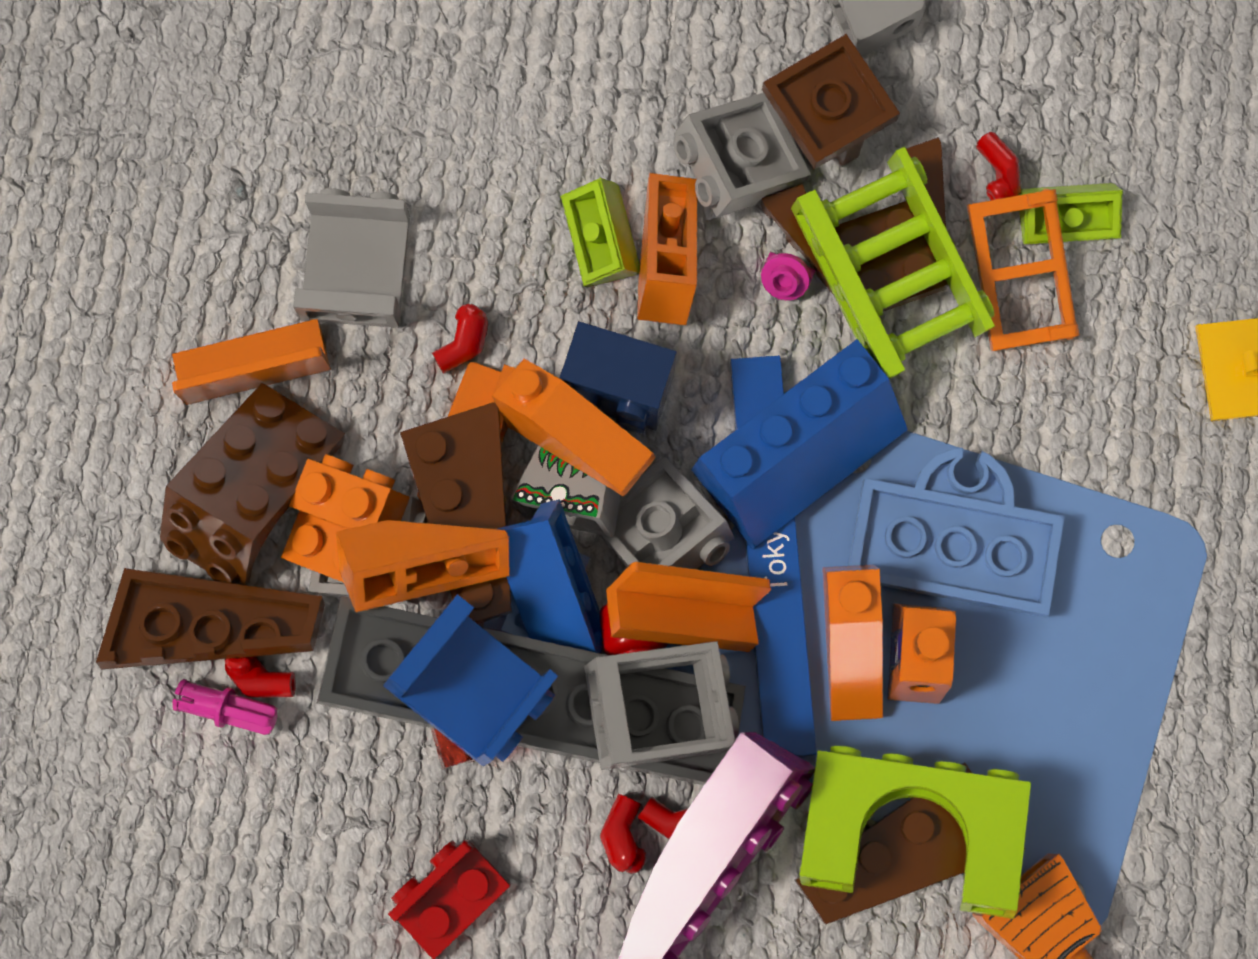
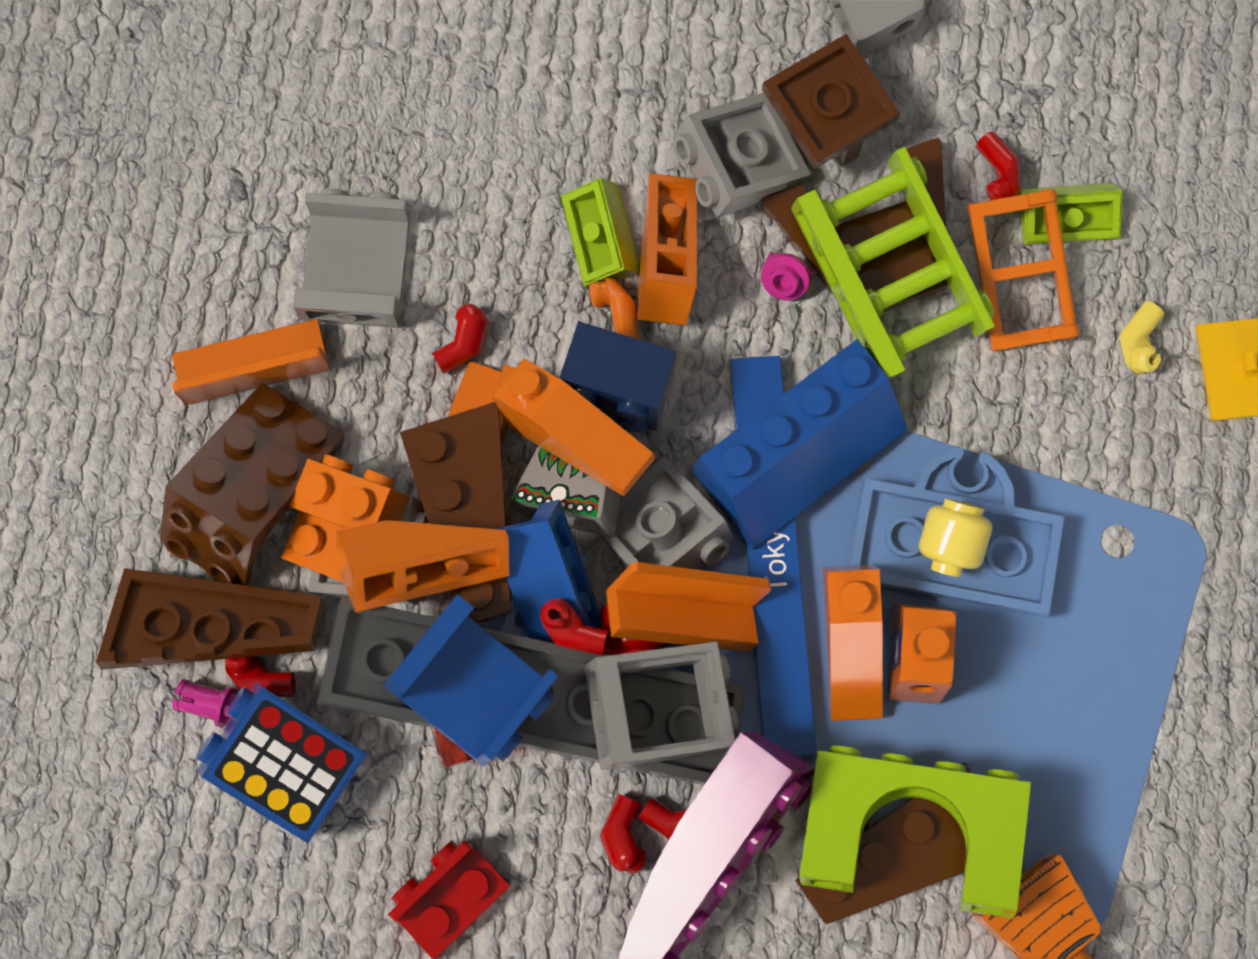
none -> panel [196,681,367,843]
none -> red arm [540,598,610,656]
none -> orange arm [589,278,641,340]
none -> light yellow head [918,498,993,577]
none -> light yellow arm [1119,301,1165,374]

